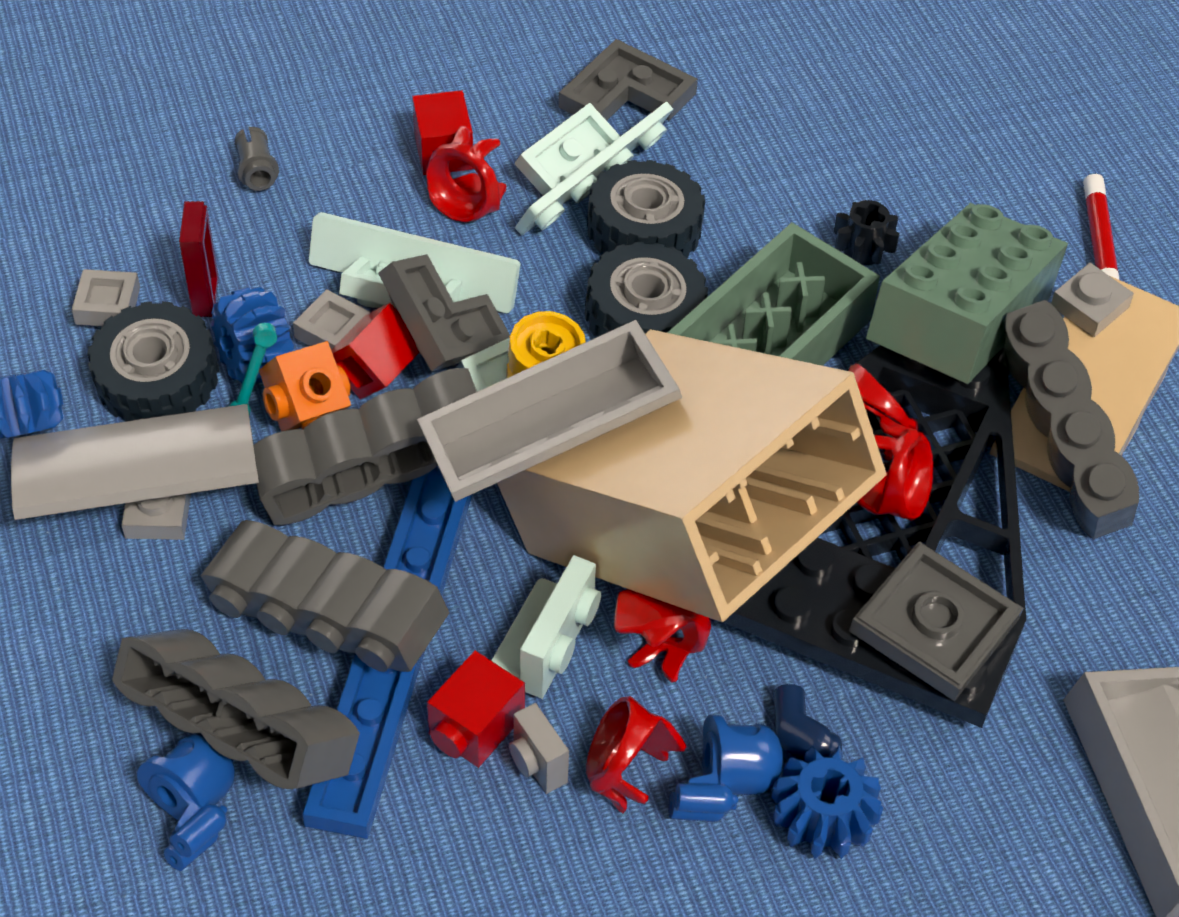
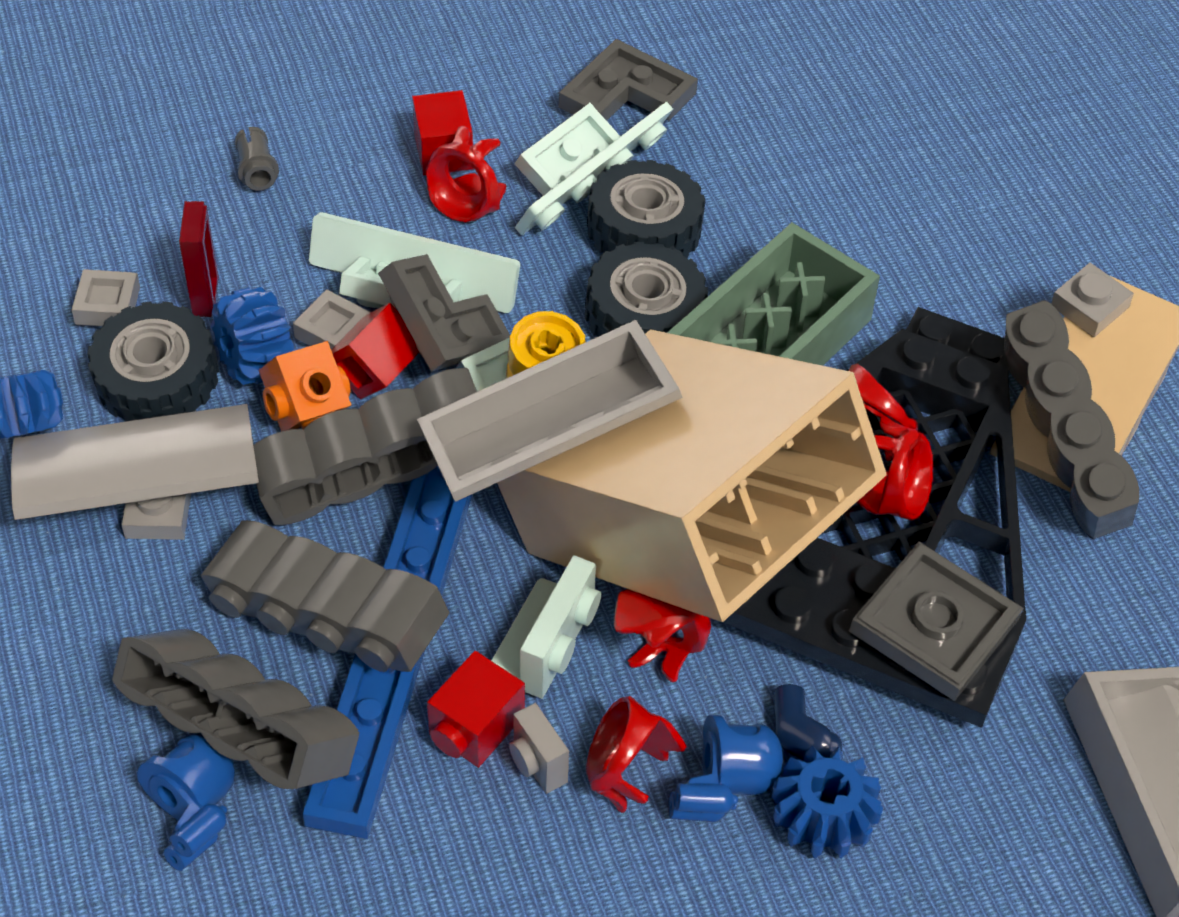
teal hinge [229,323,277,415] -> none
black gear [833,200,900,266] -> none
sand green brick [866,202,1068,384] -> none
red bar [1083,174,1120,280] -> none

